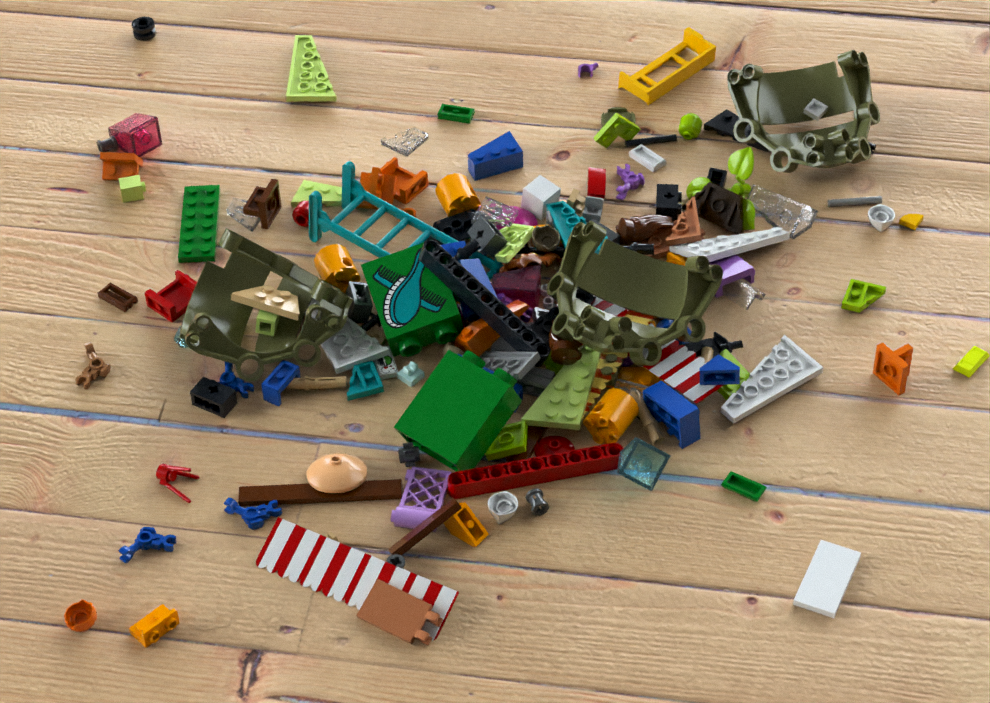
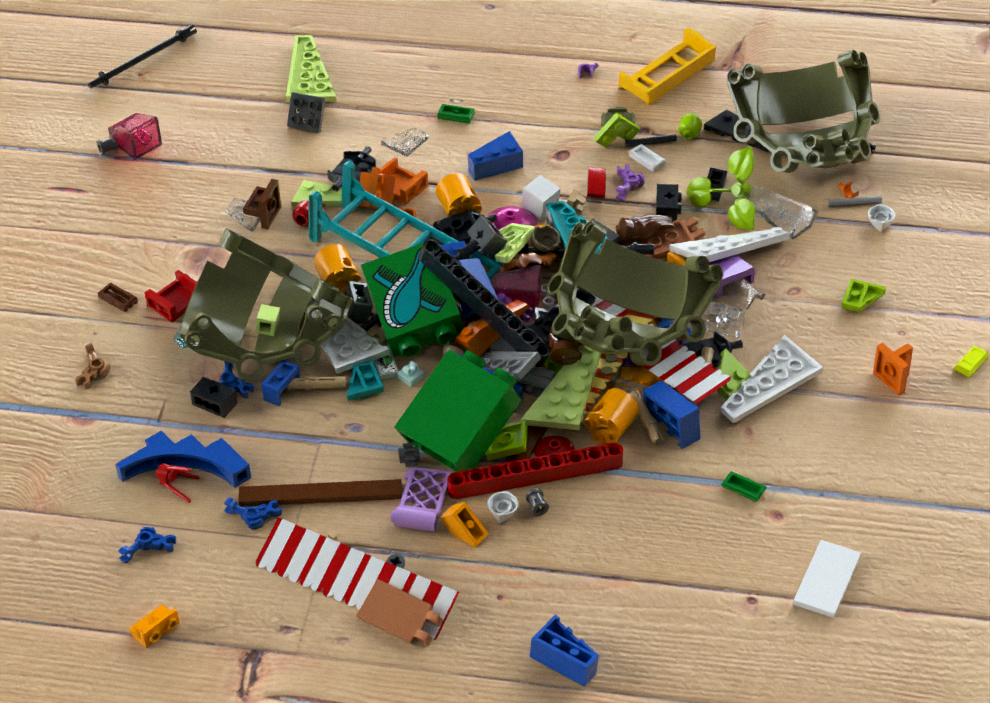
orange hair [64,599,97,632] -> none
orange bracket [100,152,143,181] -> none
yellowish green brick [118,175,146,203] -> none
black wheel [132,17,156,41] -> none
green plate [178,185,220,263] -> none
tan wing [231,285,300,321] -> none
light nougat dish [307,453,367,493] -> none
reddish brown tile [388,498,462,556] -> none
clear wing [471,196,519,227] -> none
light grey bracket [582,196,604,223] -> none
clear light blue slope [617,437,671,491] -> none
nougat wing [666,197,702,246] -> none
dark brown wing [681,182,744,234] -> none
blue slope [700,354,740,385] -> none
white tile [803,98,828,121] -> none
yellow tile [899,214,924,230] -> none
none -> black bar [88,24,197,89]
none -> blue arch [115,430,251,488]
none -> dark grey plate [287,92,326,132]
none -> black plate [328,146,376,192]
none -> blue wedge [530,614,599,687]
none -> clear brick [703,301,745,338]
none -> orange piece [838,181,859,198]

